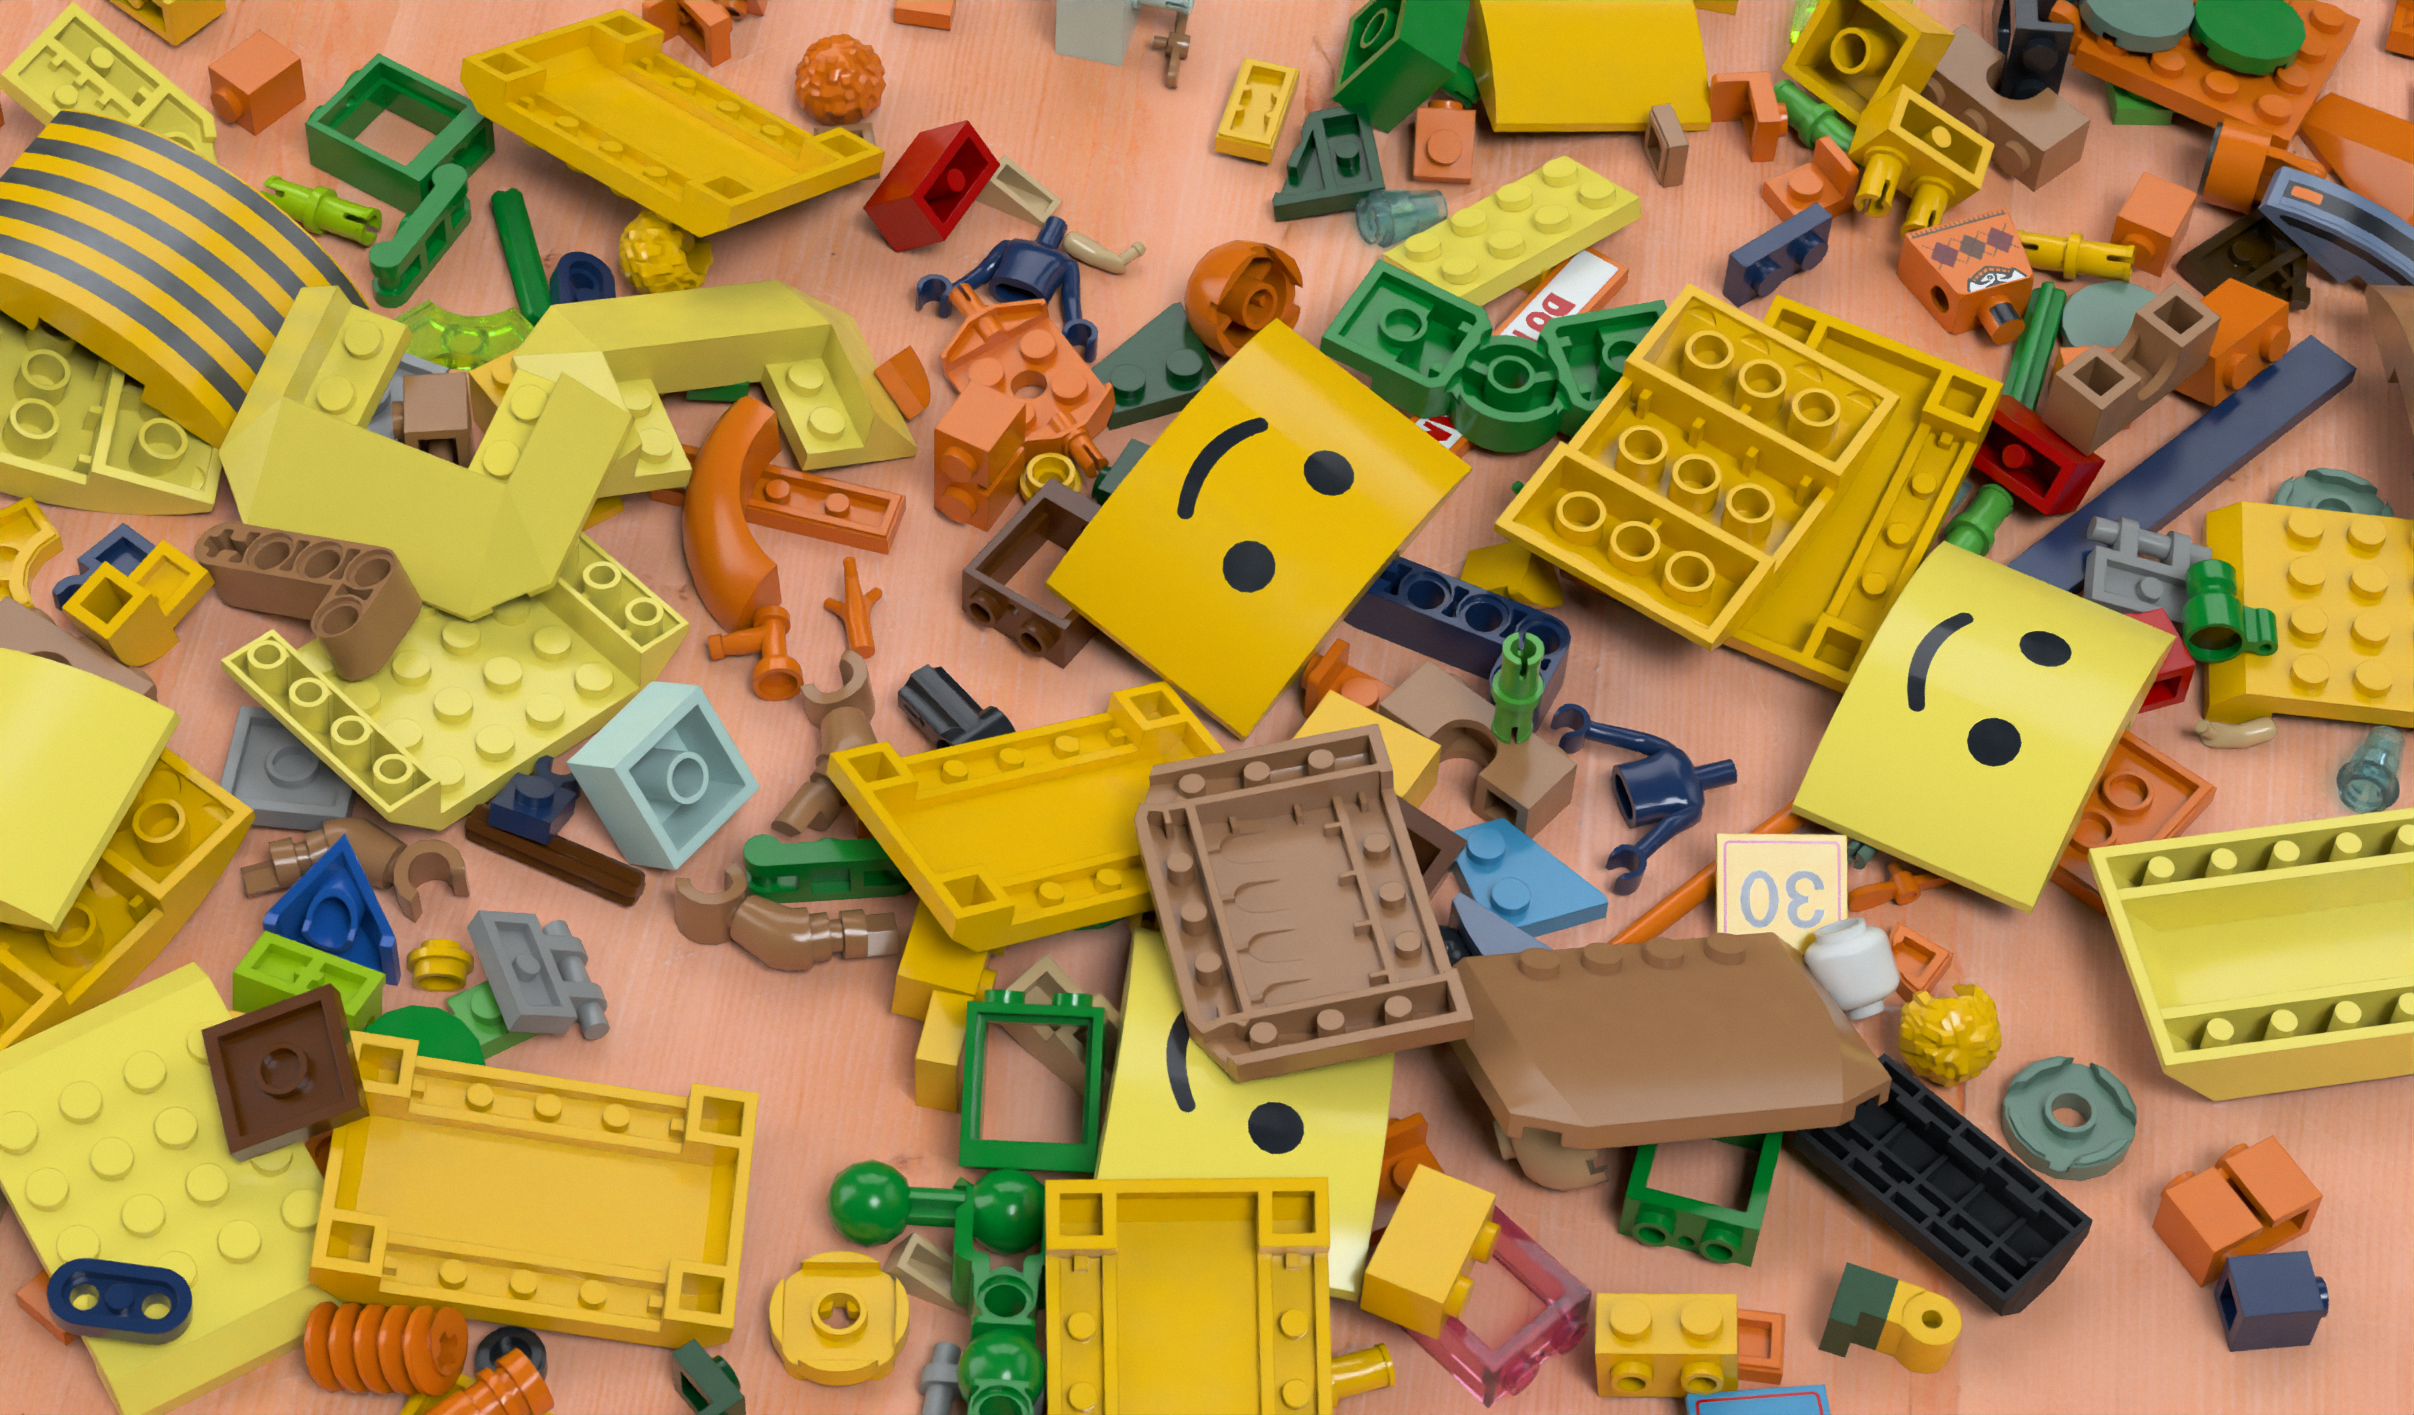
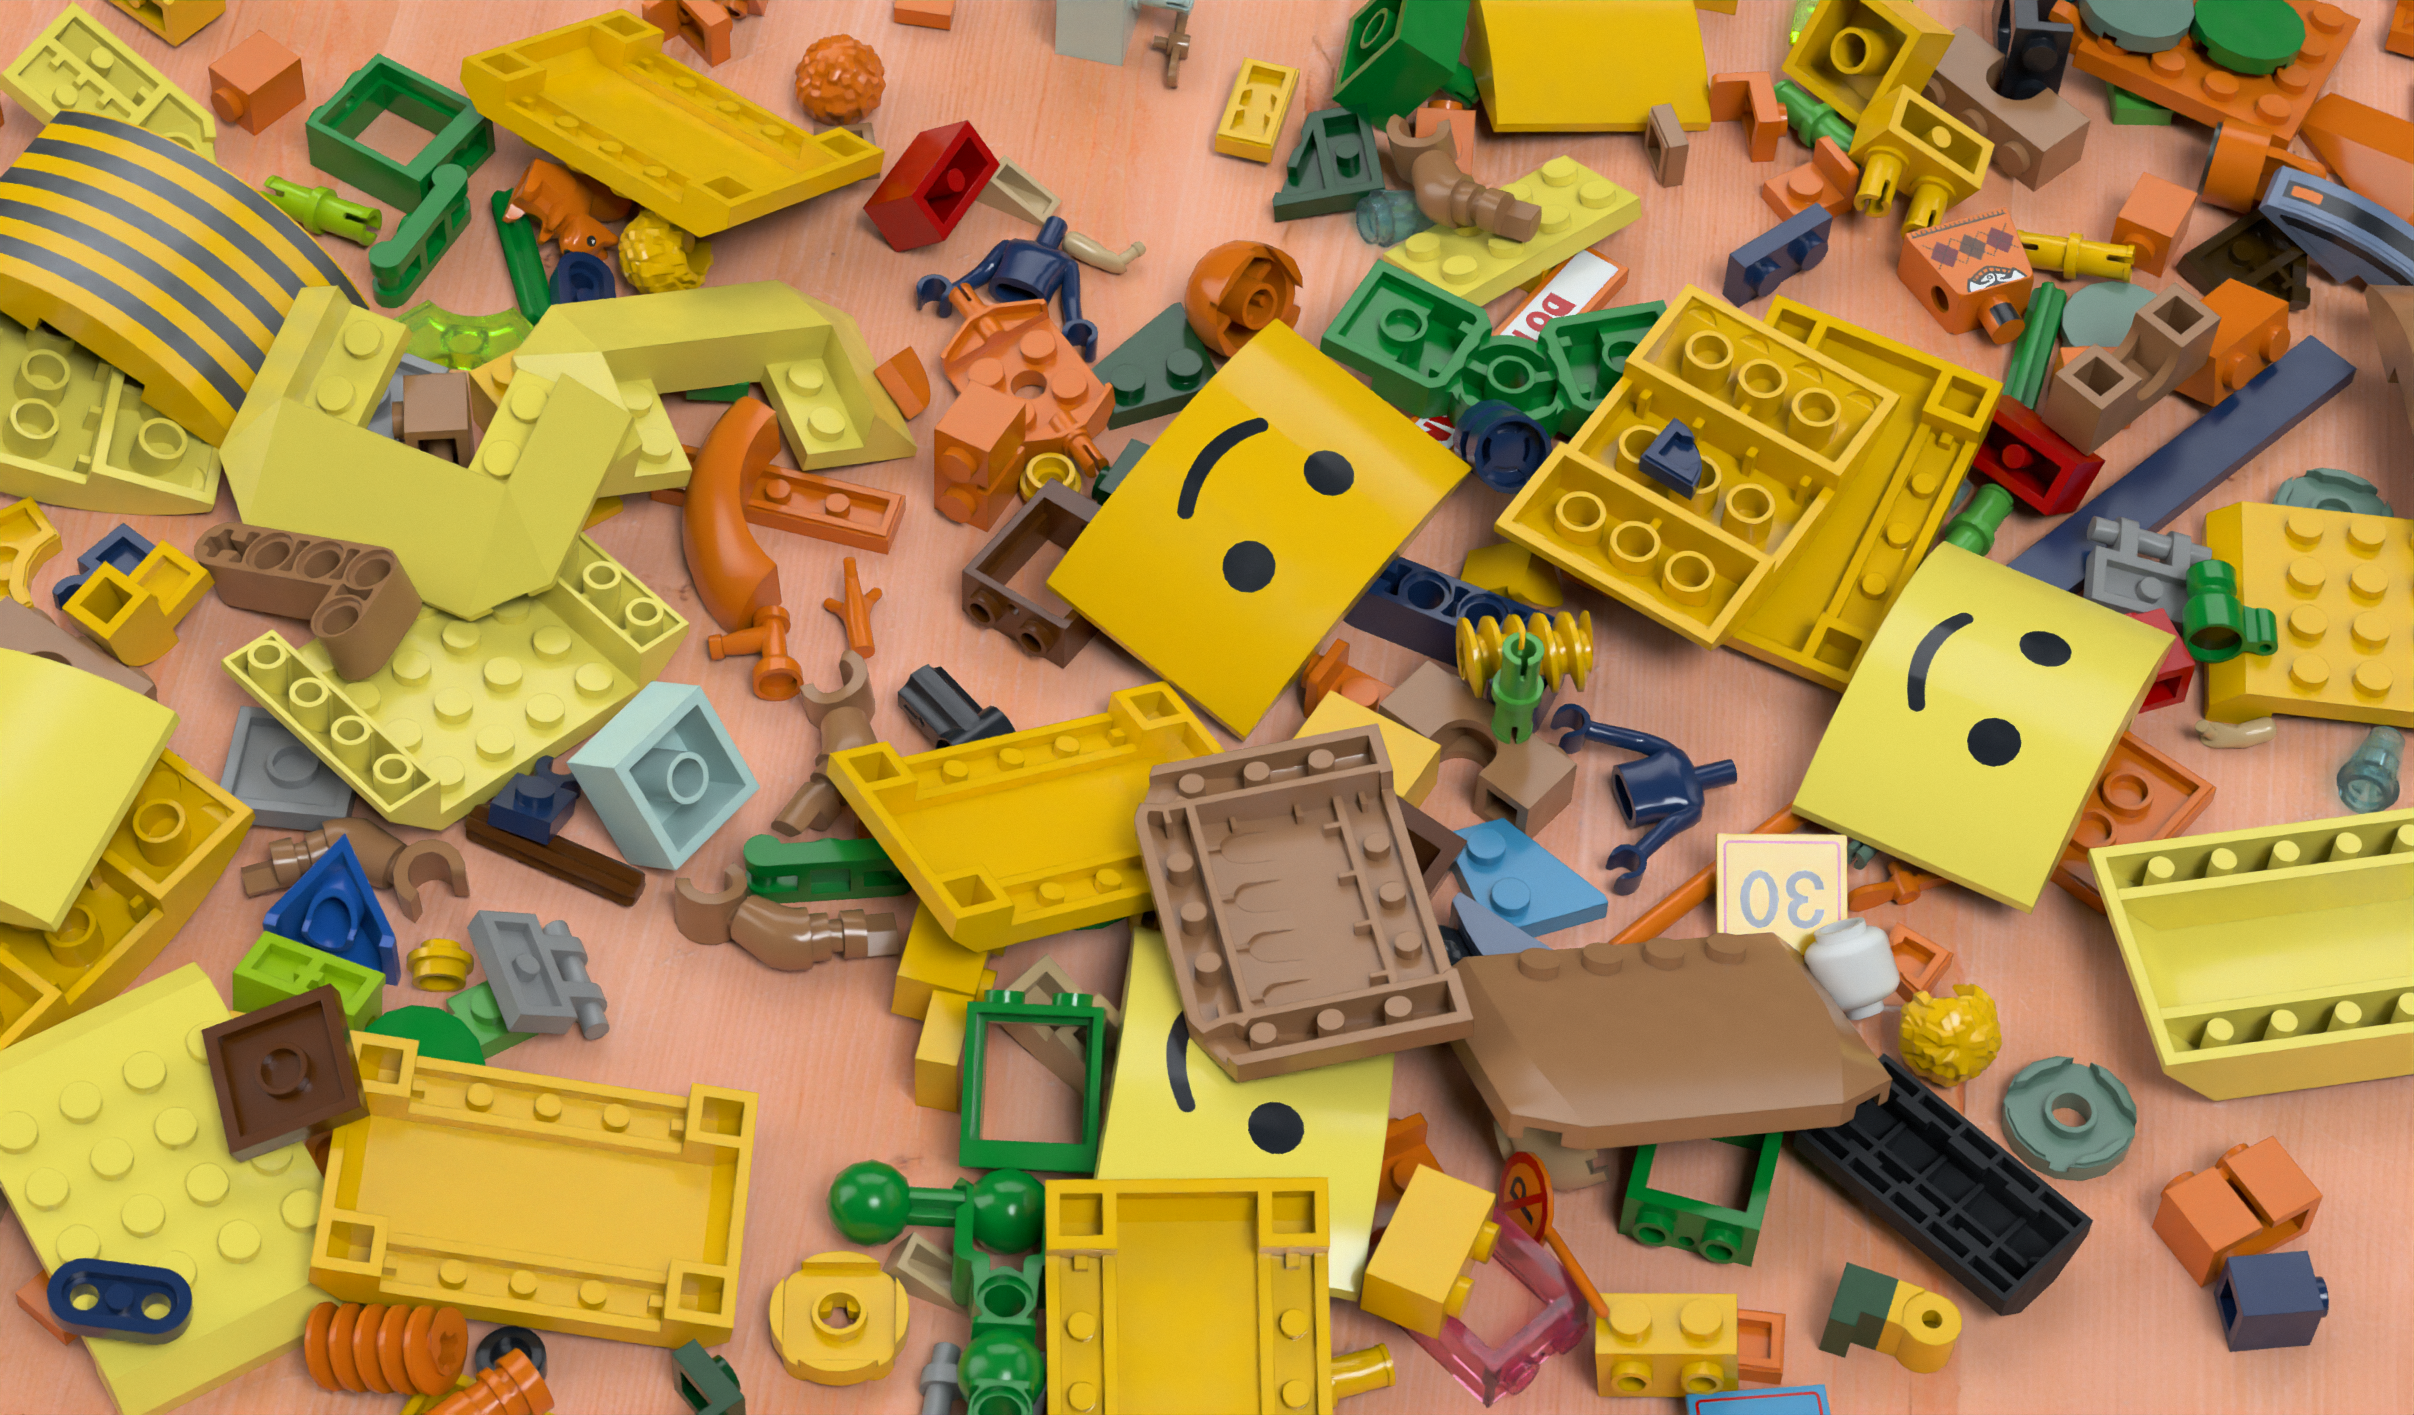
none -> orange animal [502,158,633,261]
none -> medium nougat piece [1386,114,1542,243]
none -> dark blue wheel [1453,399,1552,495]
none -> yellow piece [1456,610,1594,698]
none -> orange piece [1498,1151,1610,1319]
none -> dark blue tile [1638,417,1702,500]

